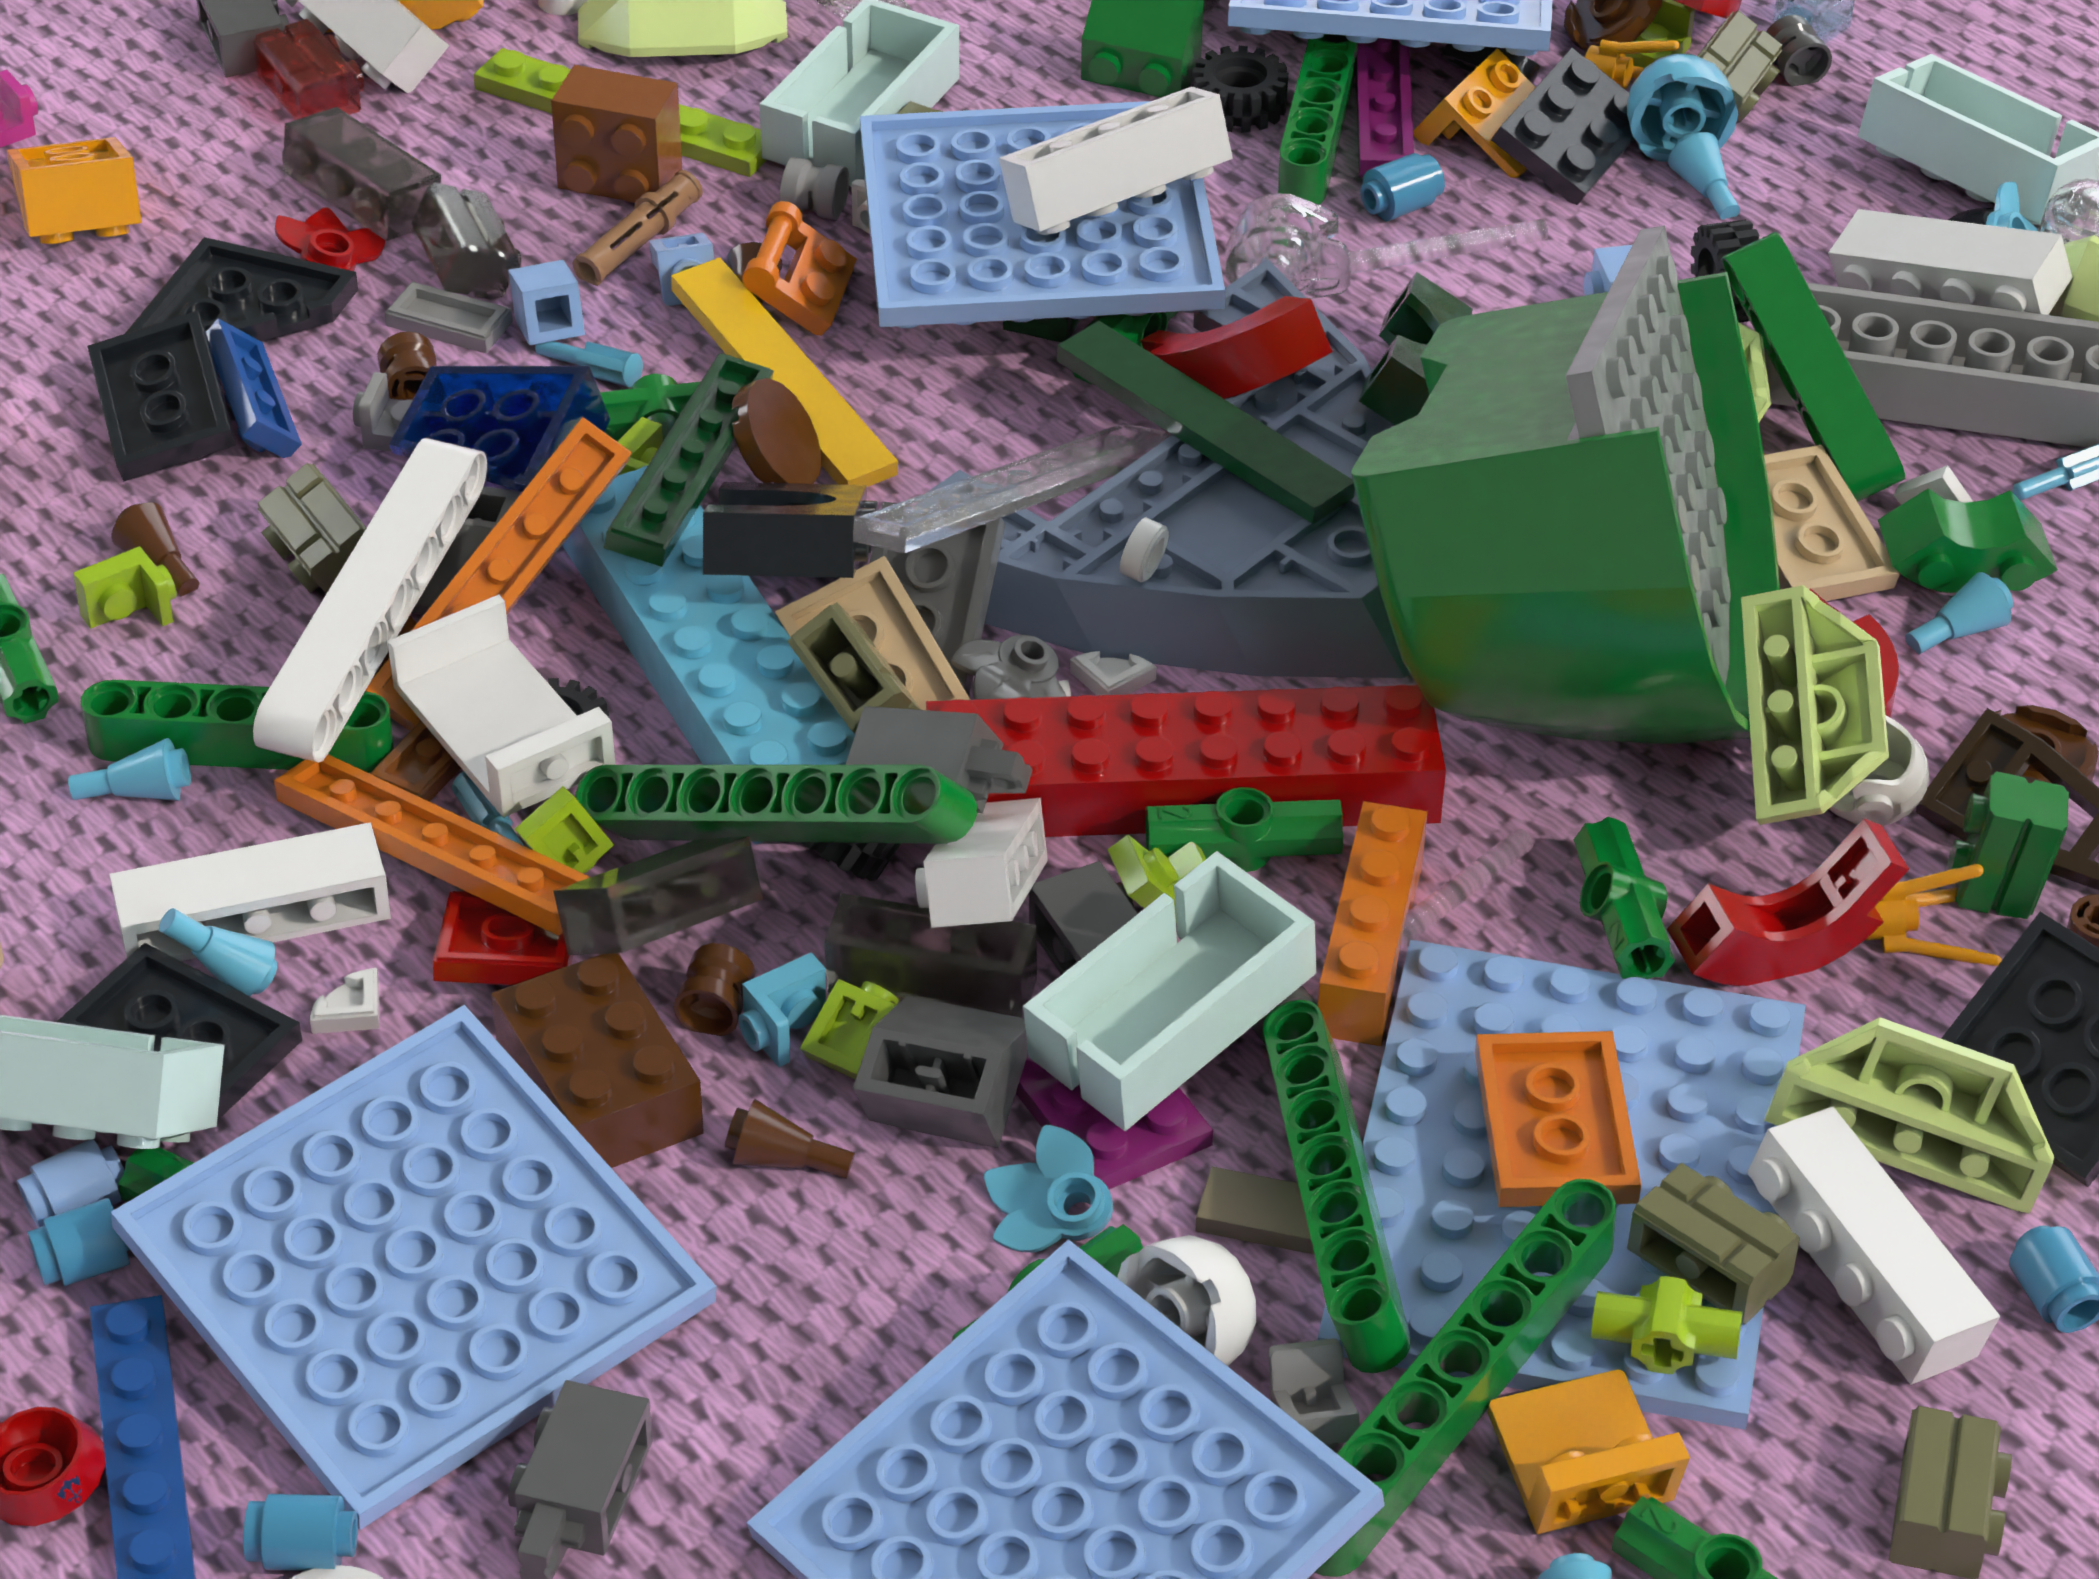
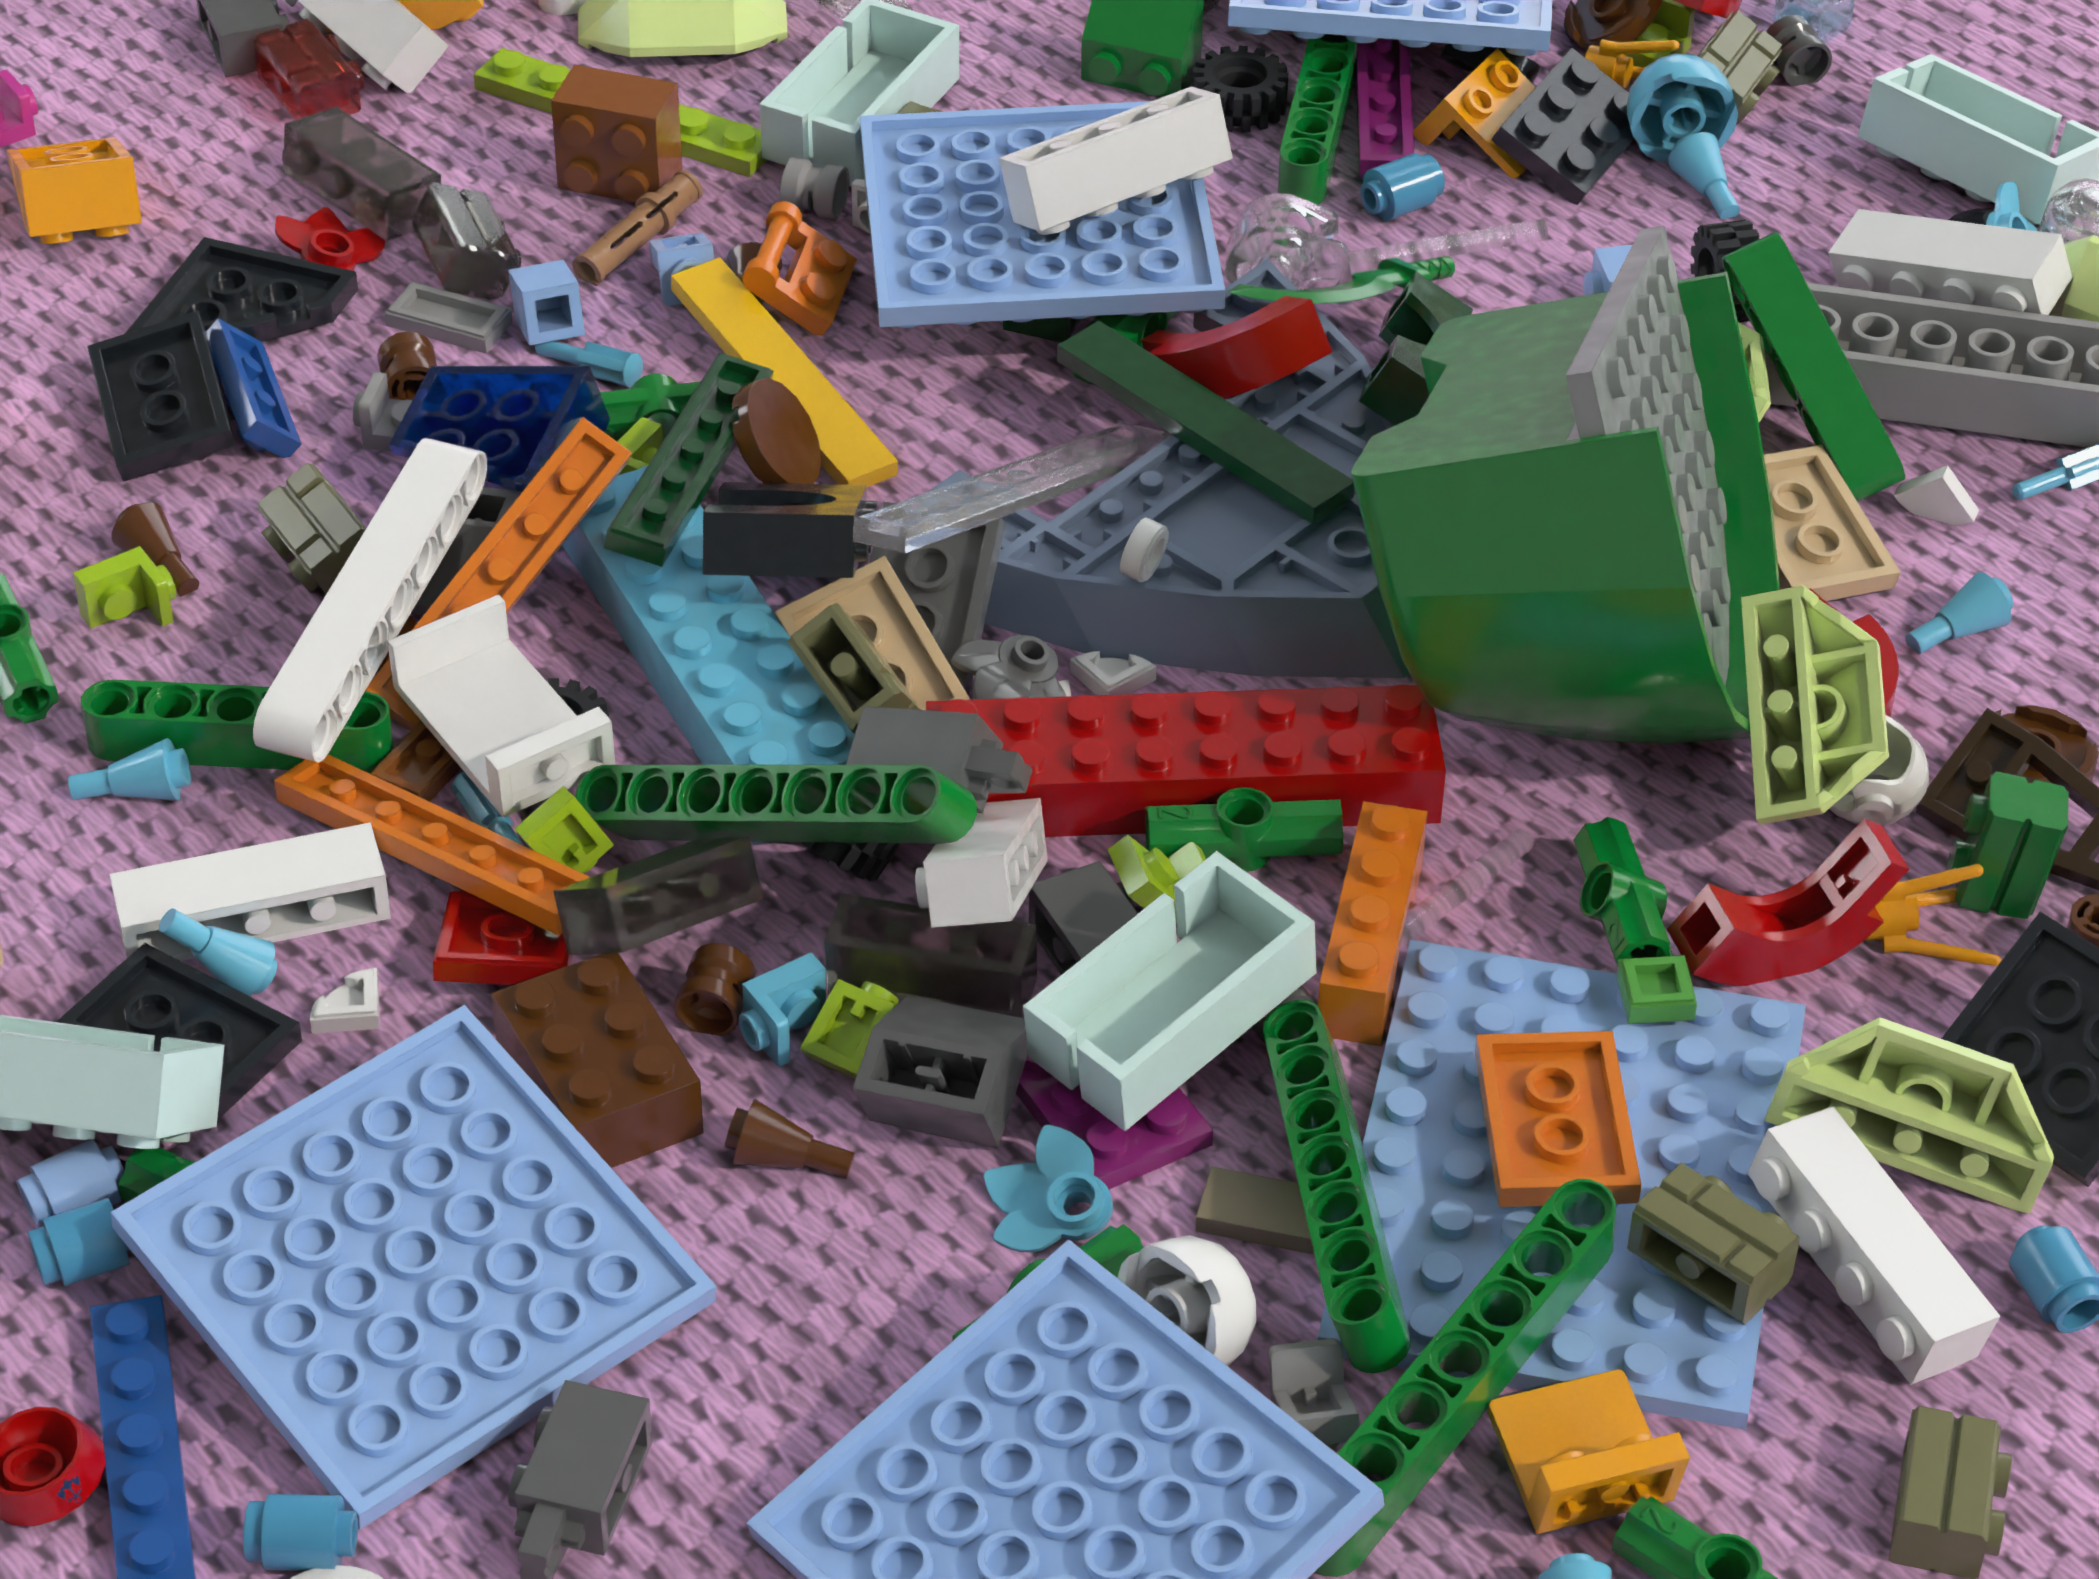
lime axle [1591,1276,1743,1374] -> none
green brick [1878,488,2058,593] -> none
none -> green sword [1228,256,1455,304]
none -> bright green tile [1617,955,1697,1024]

